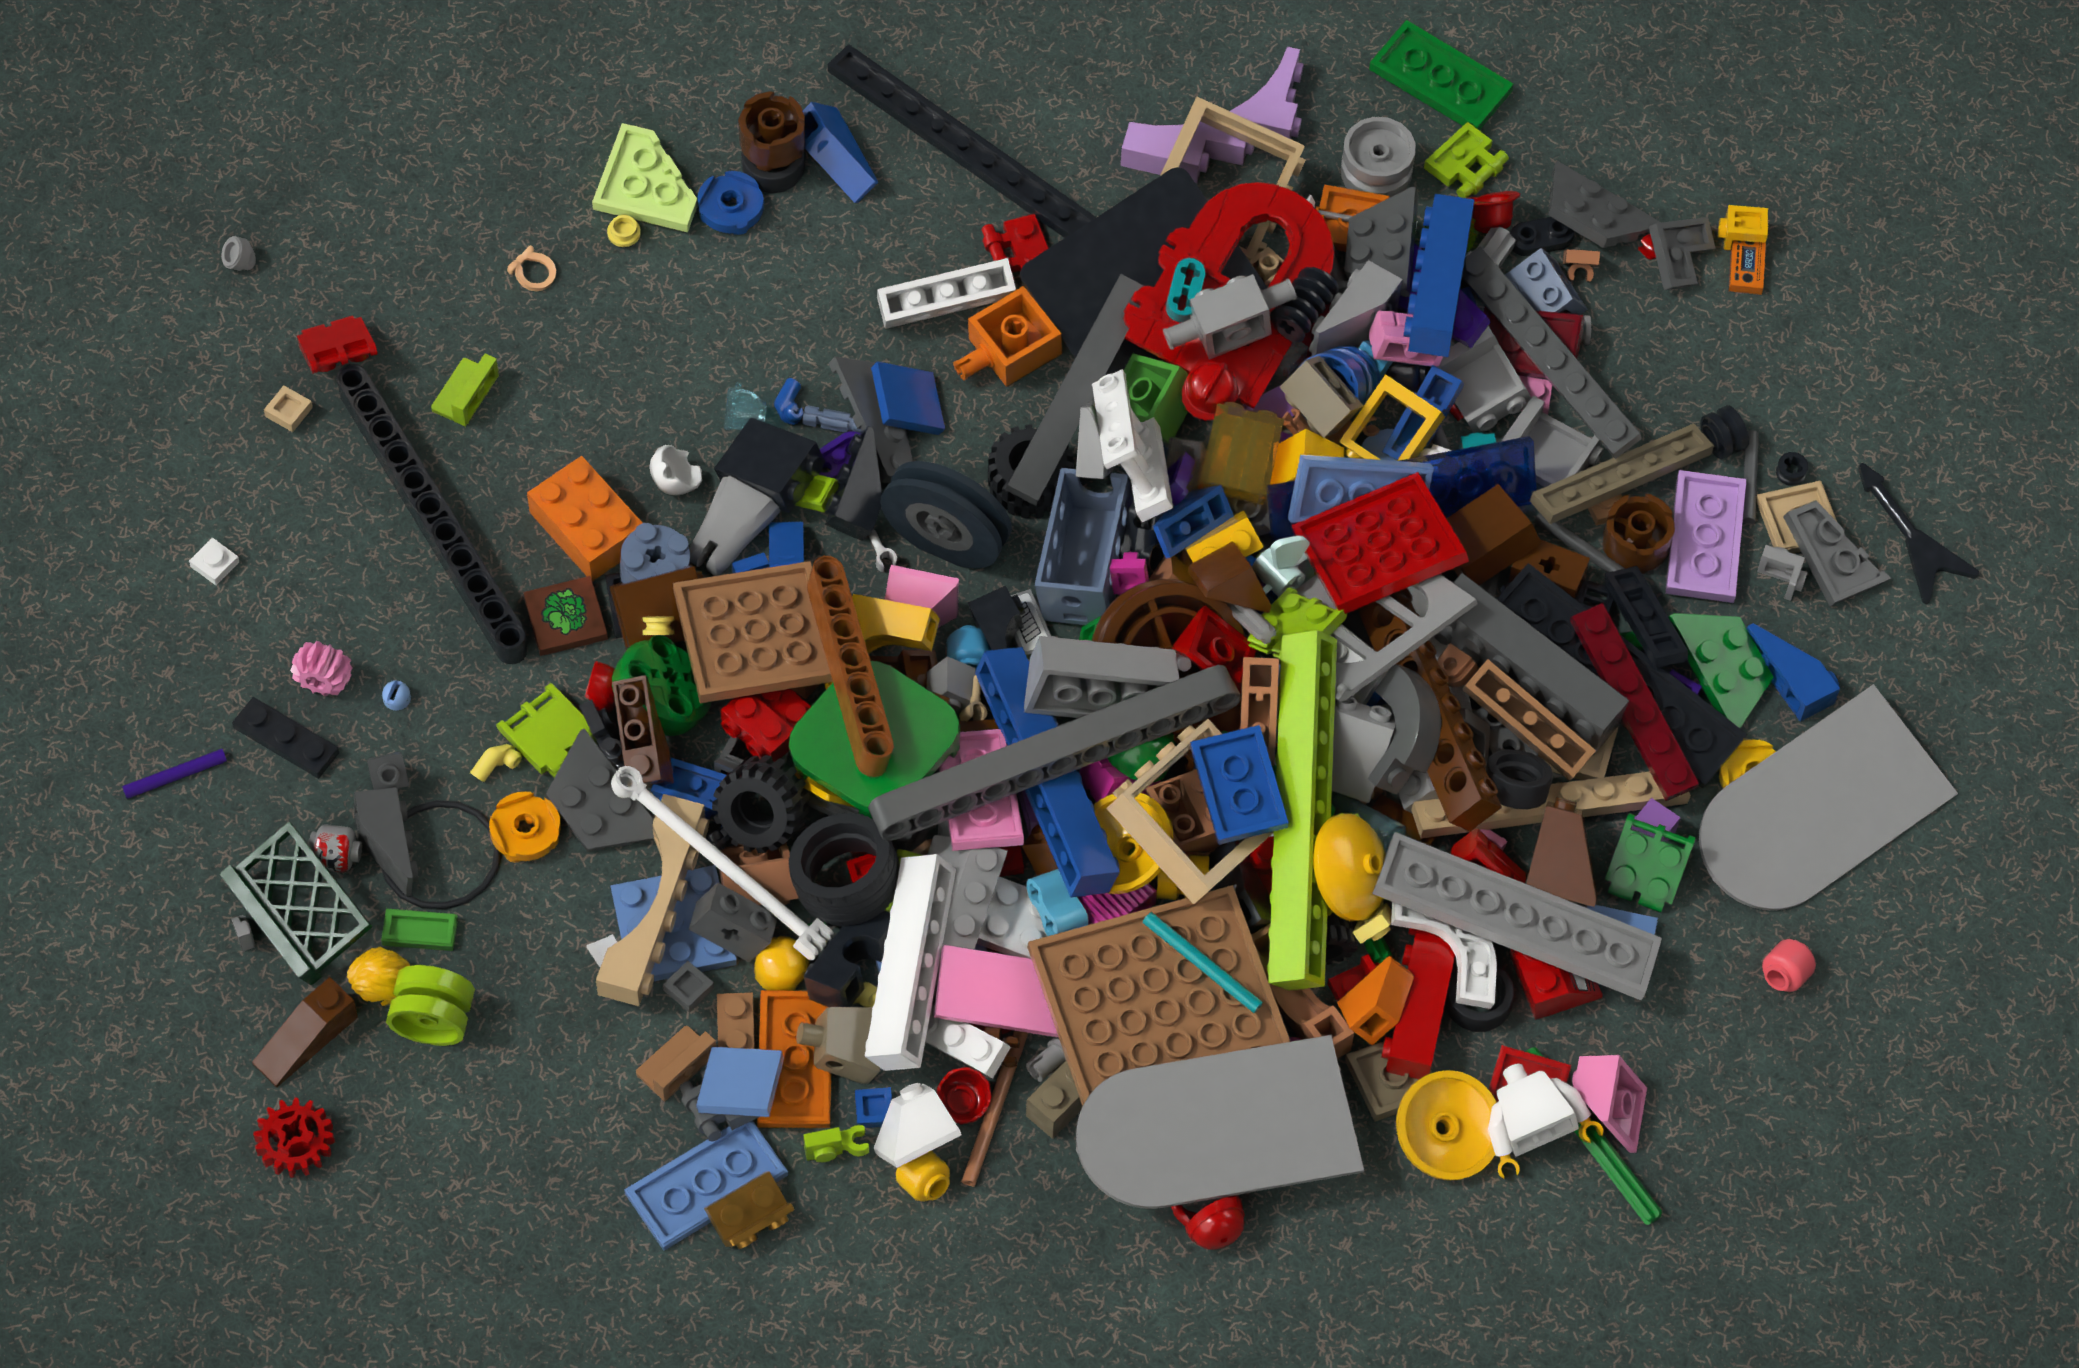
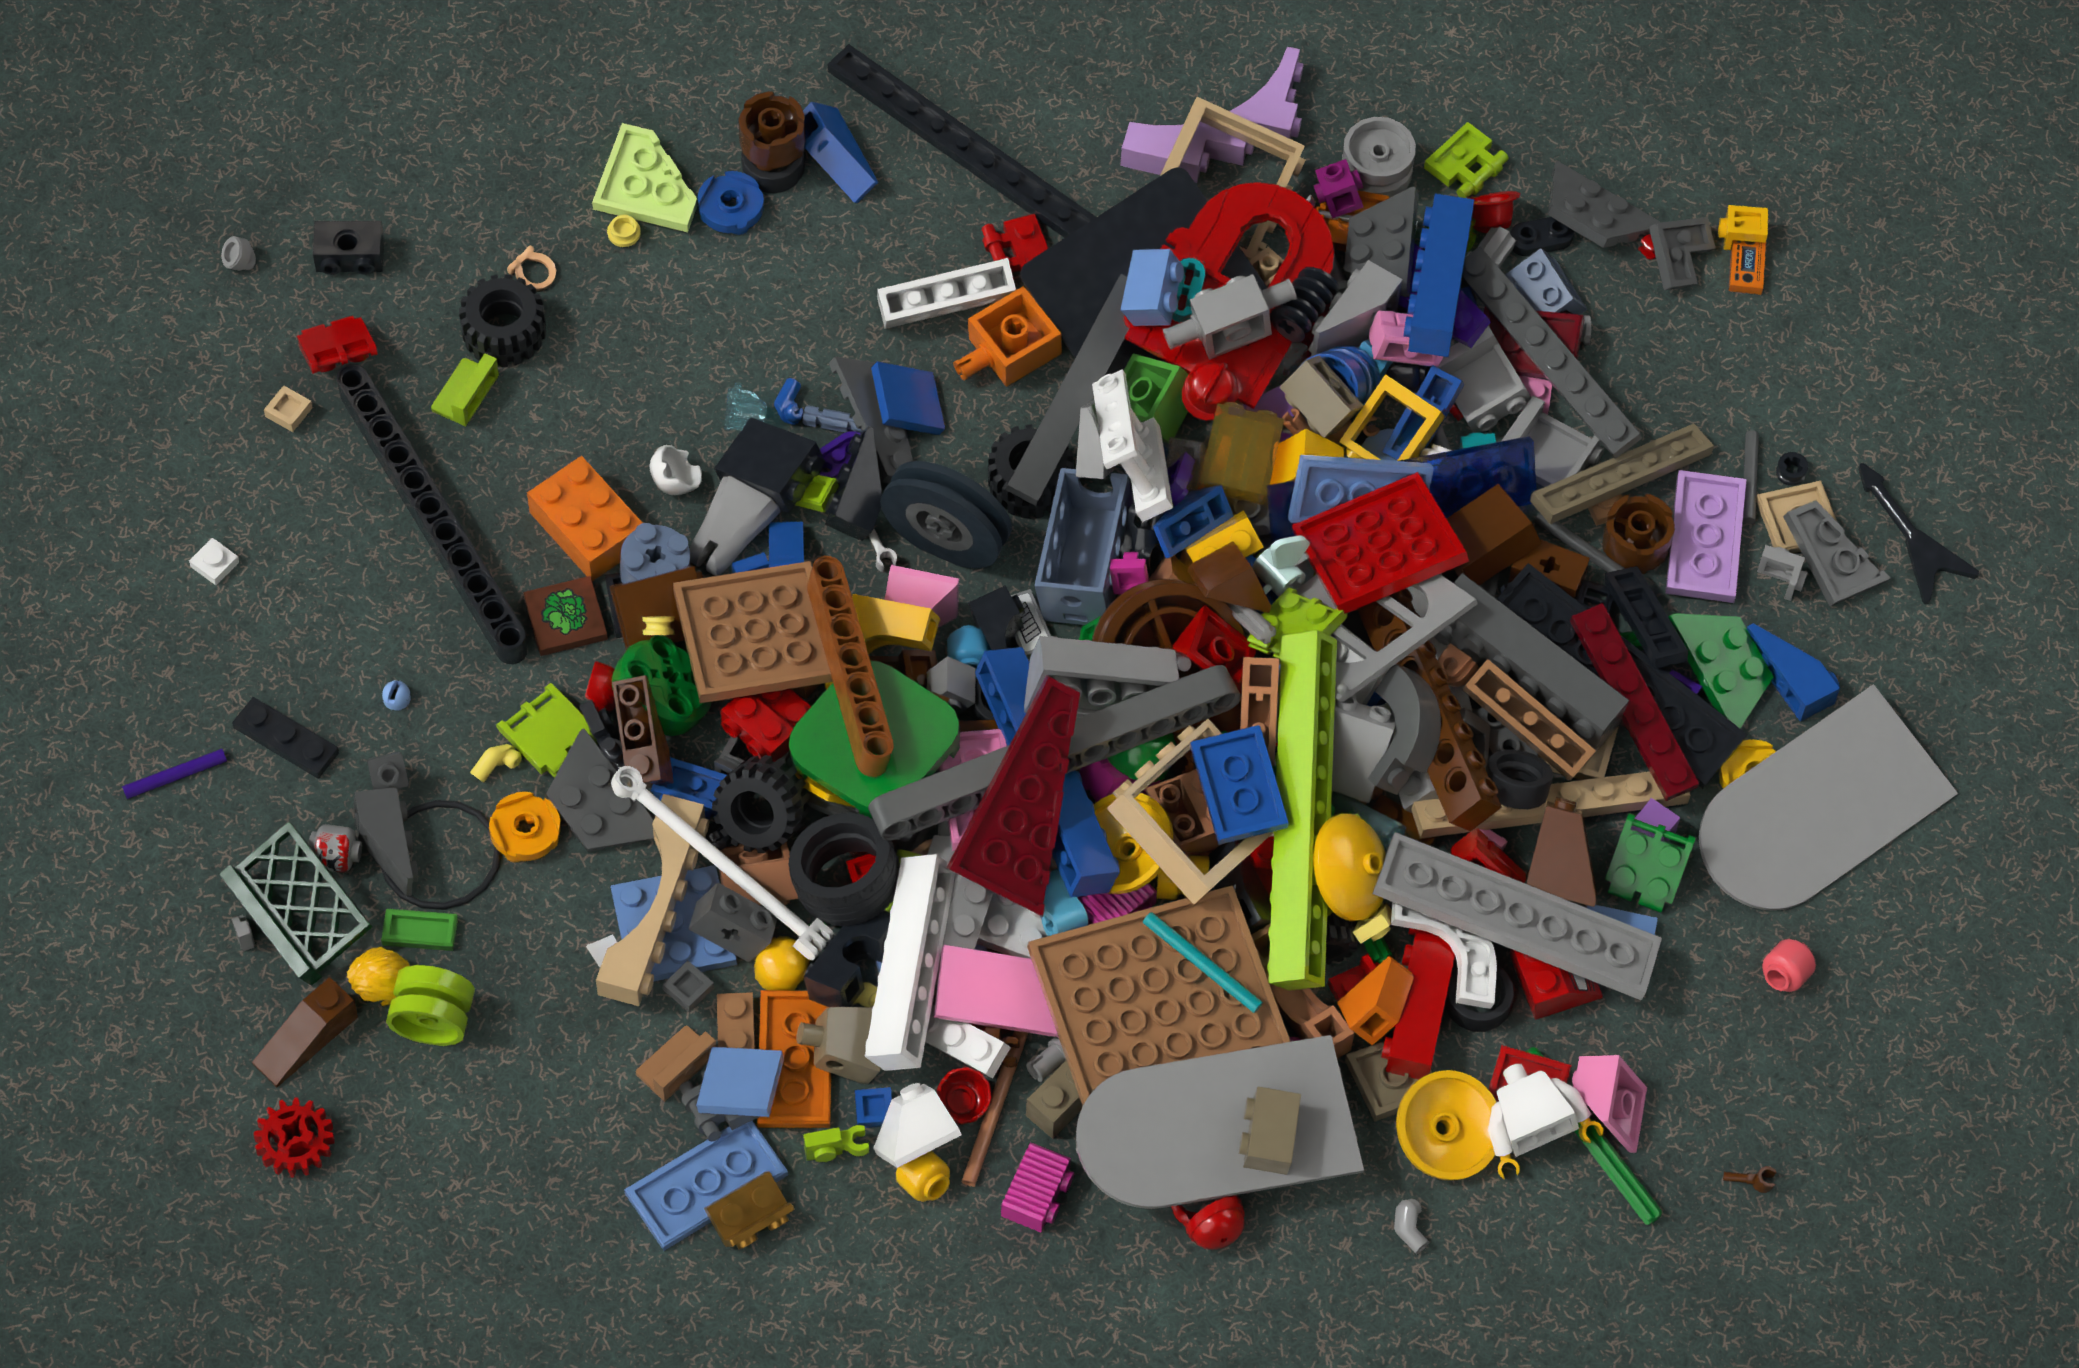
bright pink gear [291,641,353,696] -> none
tan hand [959,675,987,722] -> none
green plate [1369,20,1514,131] -> none
nougat tile [1563,249,1600,282] -> none
black wheel [1700,405,1749,459] -> none
none -> black brick [313,221,384,275]
none -> black tyre [459,274,546,367]
none -> dark red wing [947,675,1080,917]
none -> dark pink brick [1001,1142,1074,1232]
none -> medium blue brick [1120,249,1184,326]
none -> dark tan brick [1239,1086,1301,1175]
none -> magenta brick [1313,159,1364,219]
none -> light grey arm [1394,1199,1429,1254]
none -> reddish brown hand [1723,1166,1777,1193]

